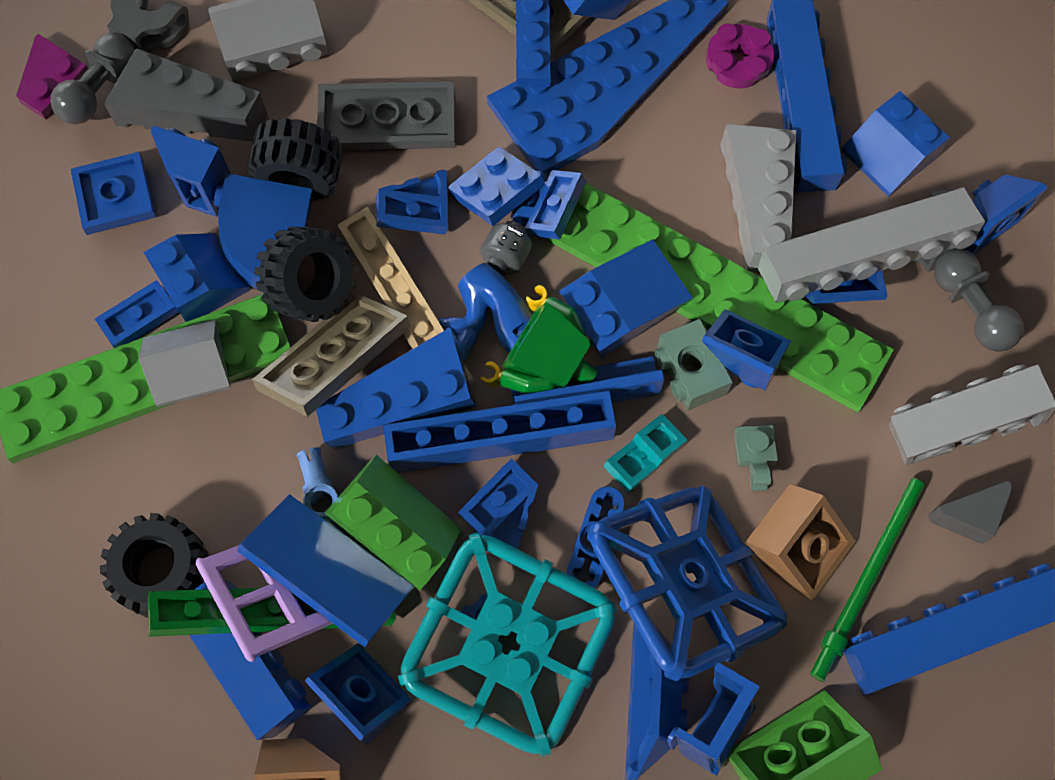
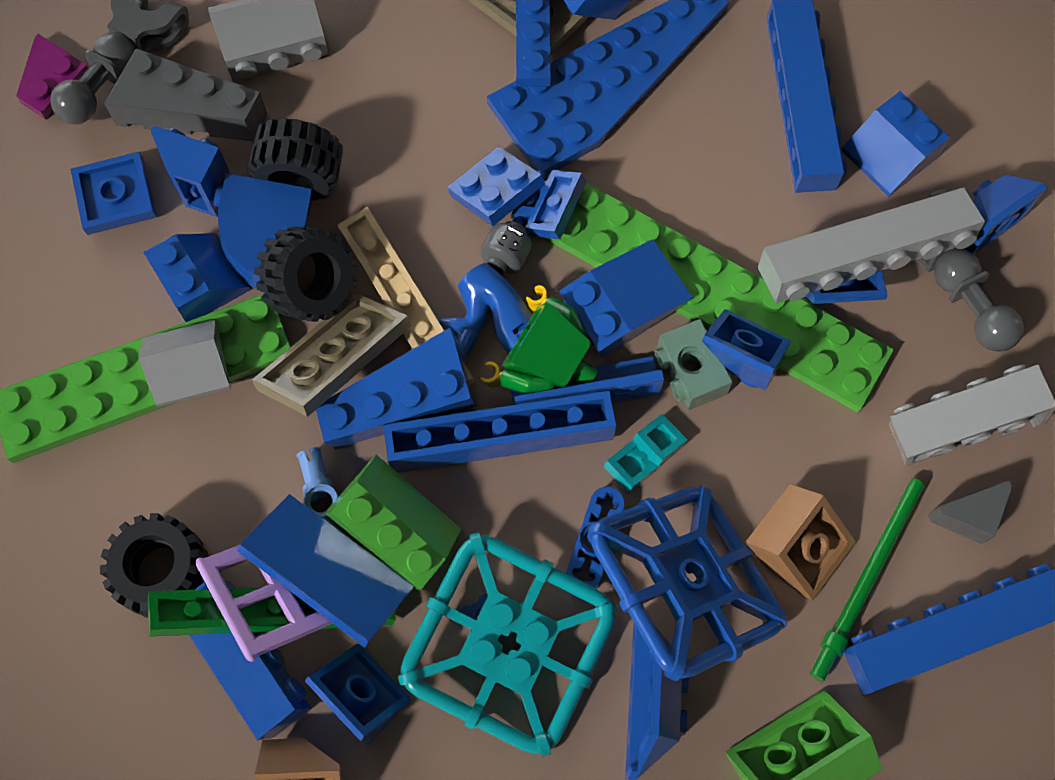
blue plate [95,280,179,349] -> none
dark grey plate [317,81,455,150] -> none
blue wing [376,170,448,235] -> none
blue wing [457,458,538,565] -> none
blue piece [667,662,760,776] -> none
magenta plate [706,23,774,88] -> none
light grey wedge [720,124,796,272] -> none
sand green plate [734,425,778,491] -> none

